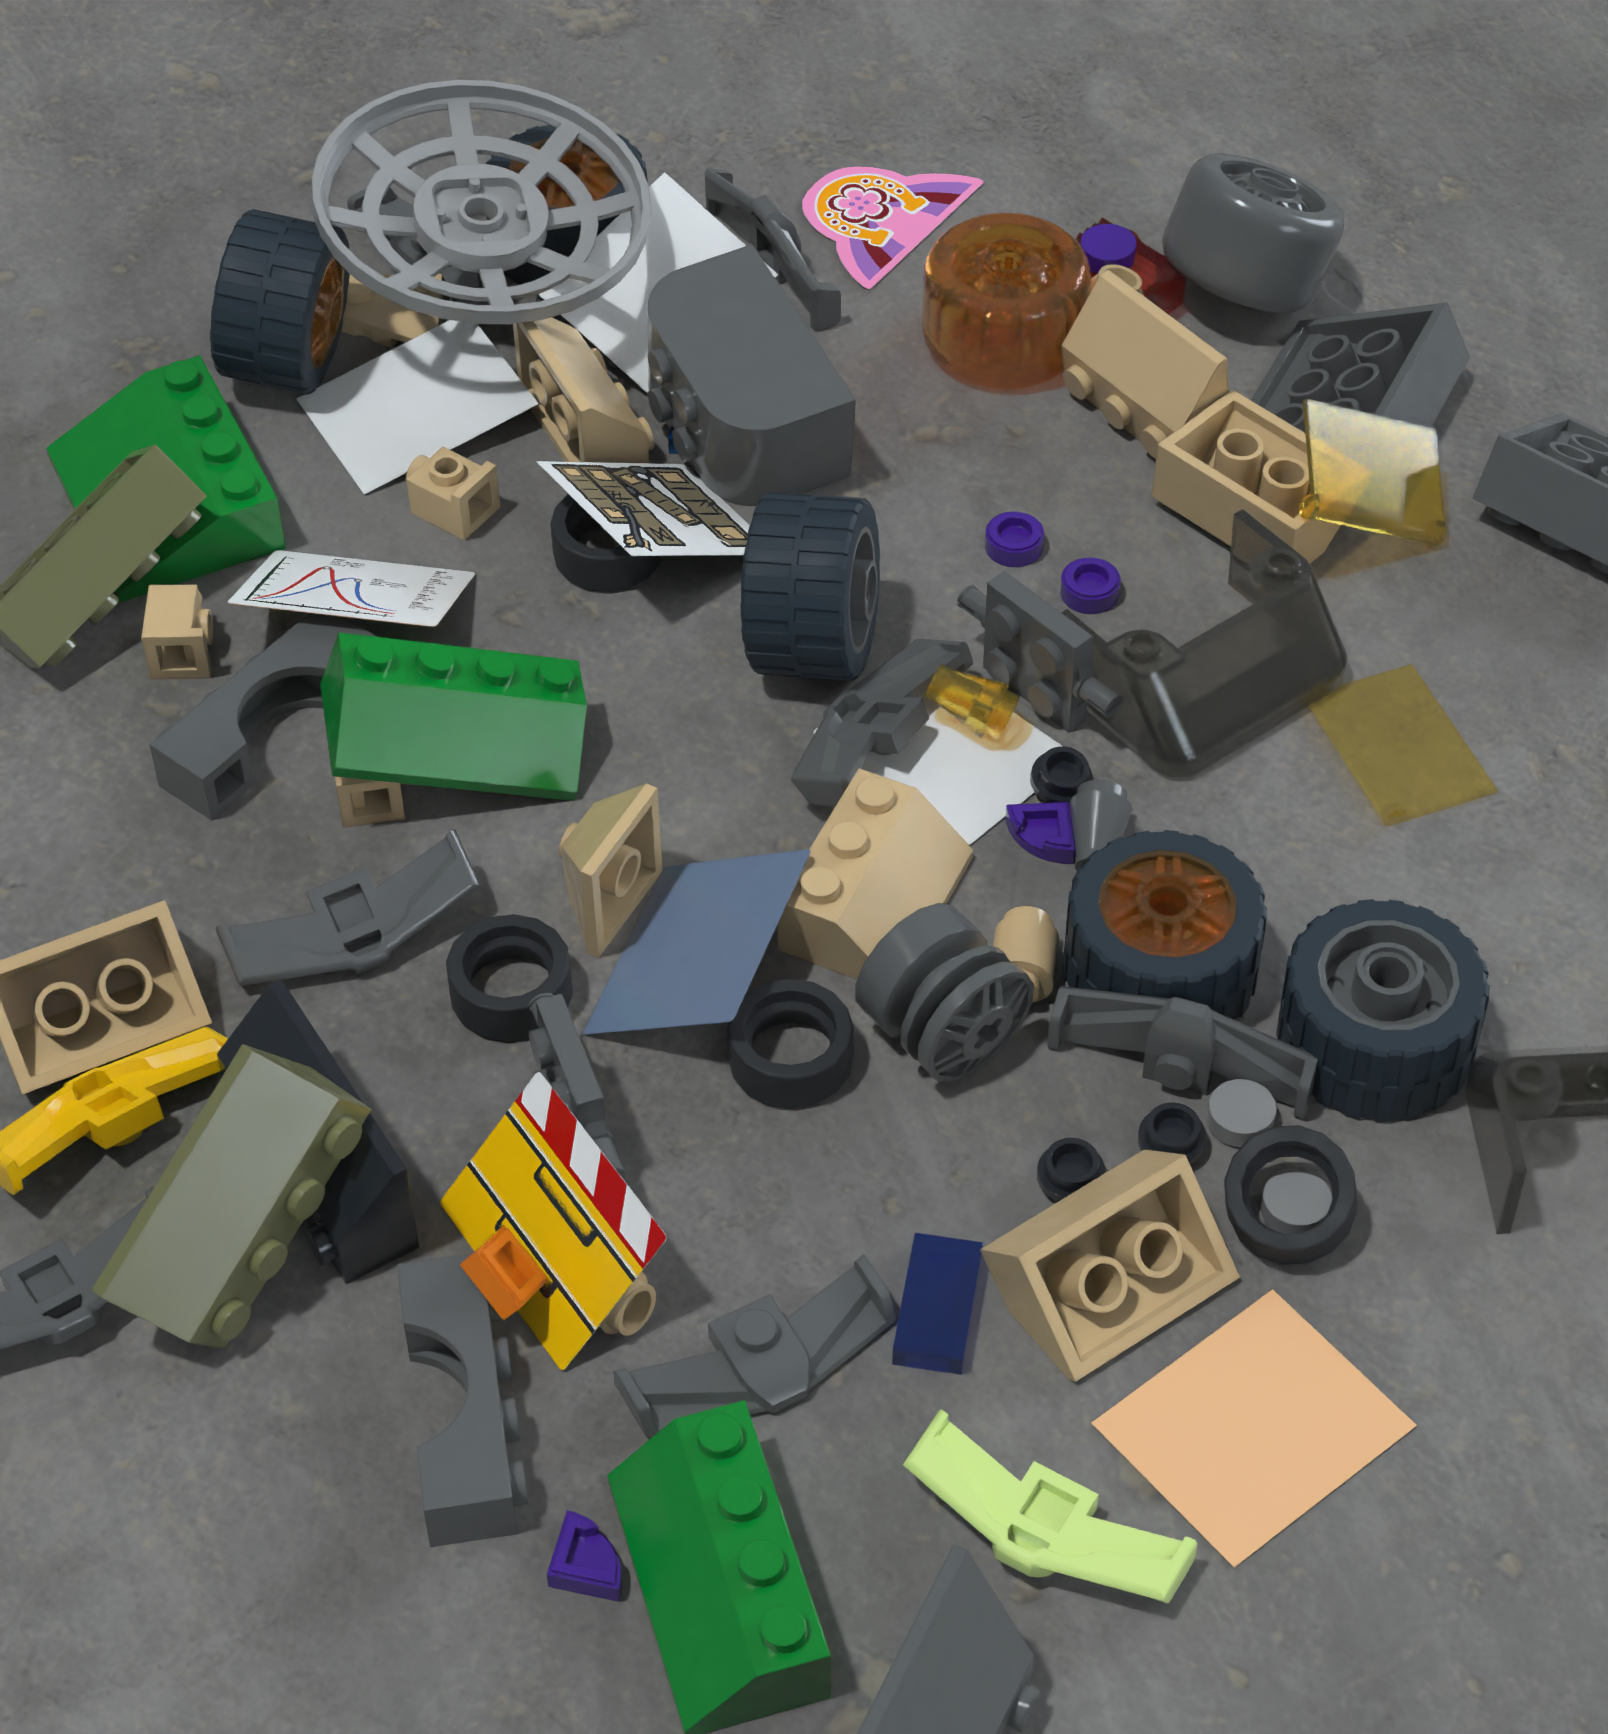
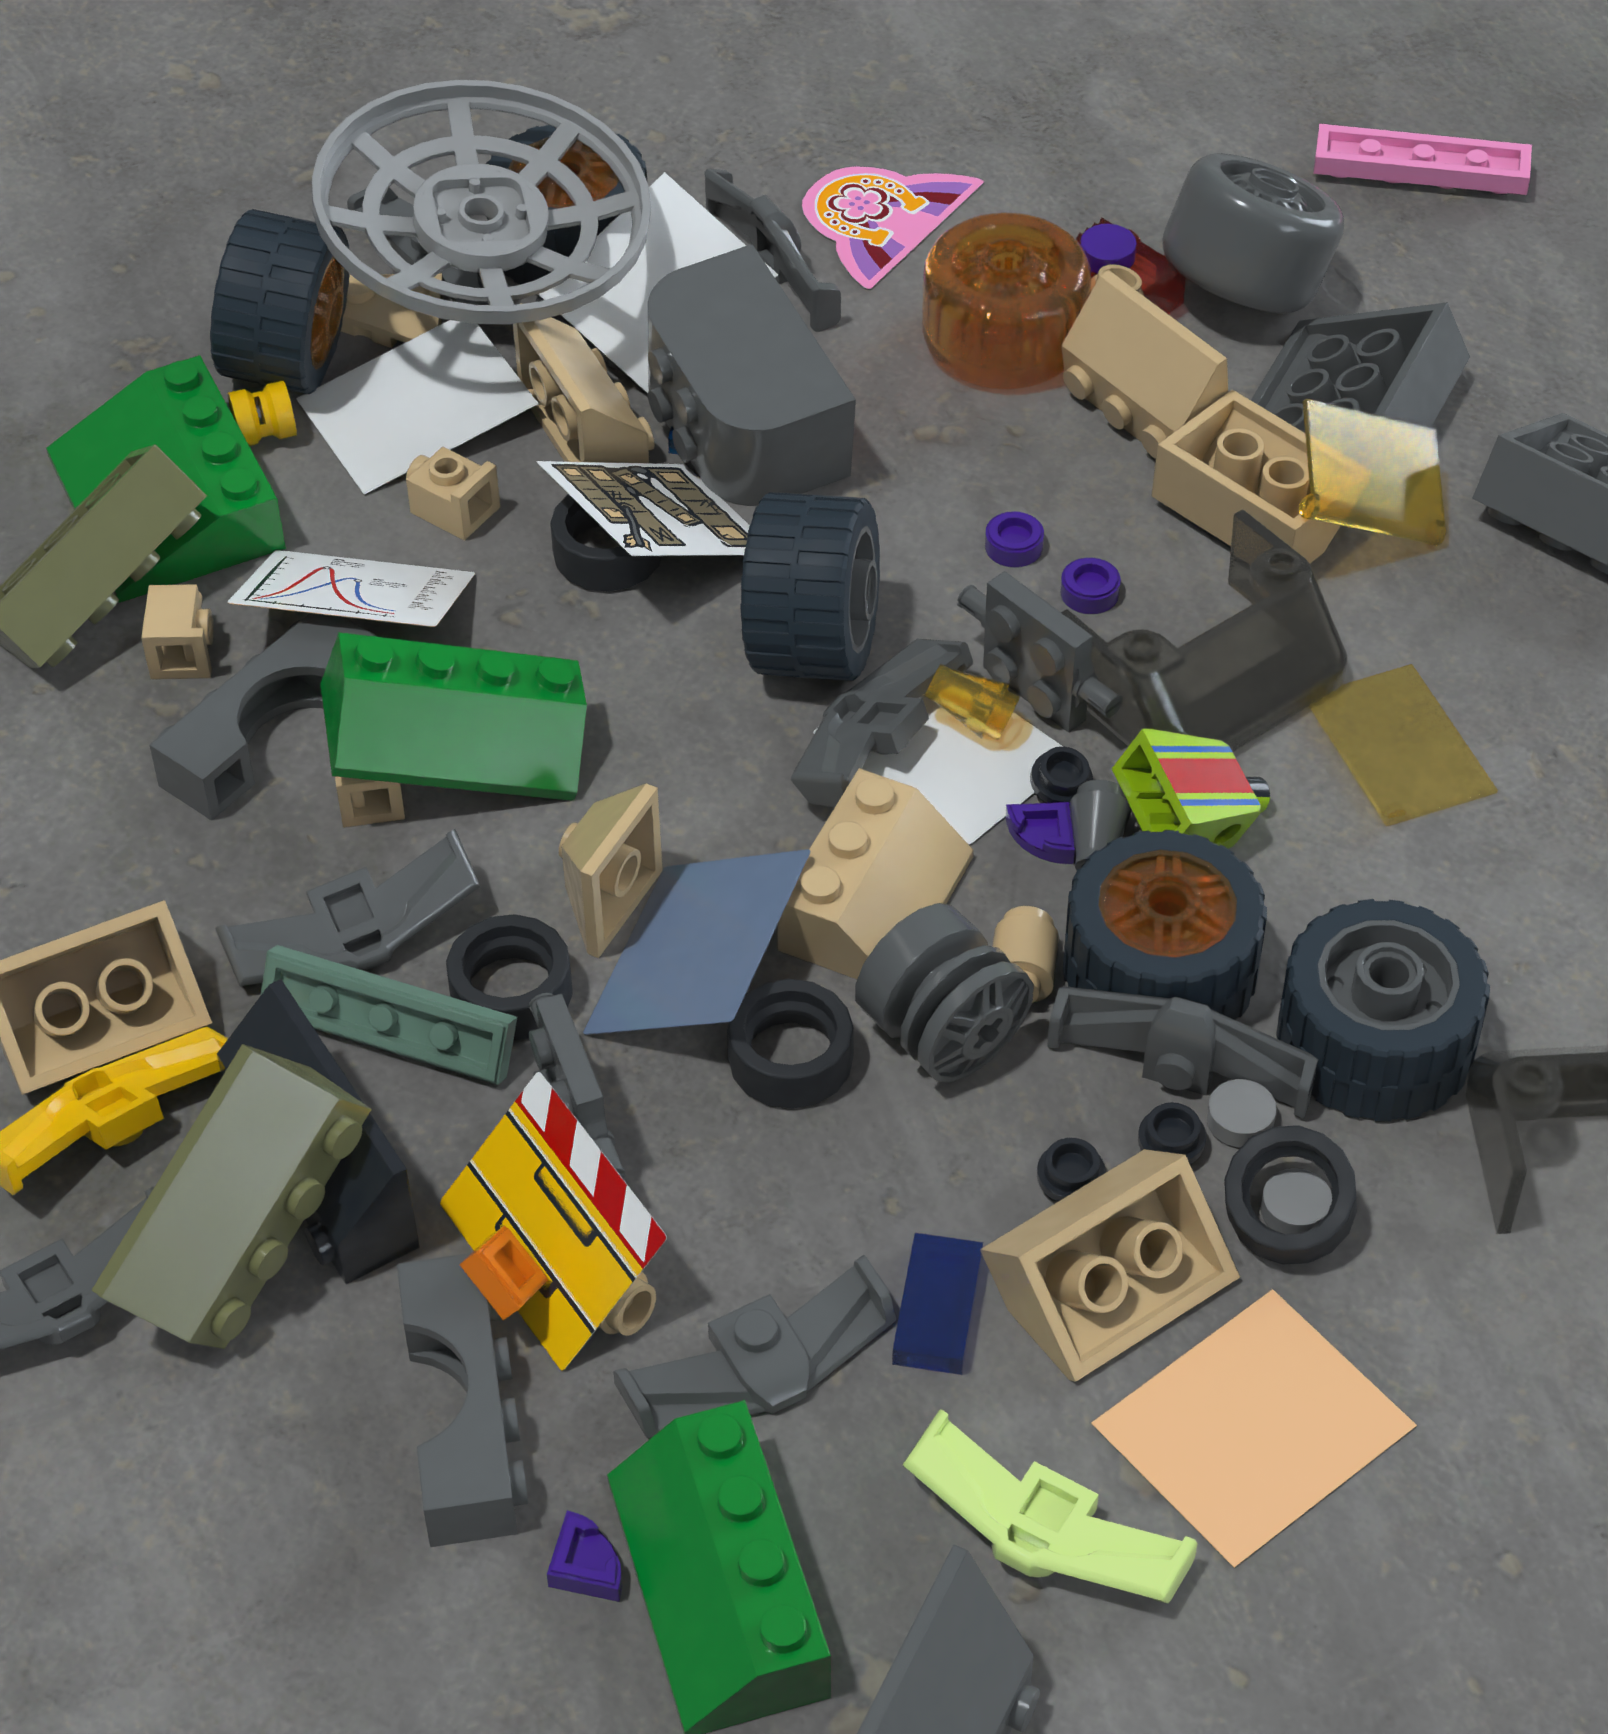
none -> yellow wheel [227,381,297,446]
none -> sand green tile [261,945,517,1085]
none -> lime torso [1111,729,1270,849]
none -> bright pink plate [1313,124,1532,195]

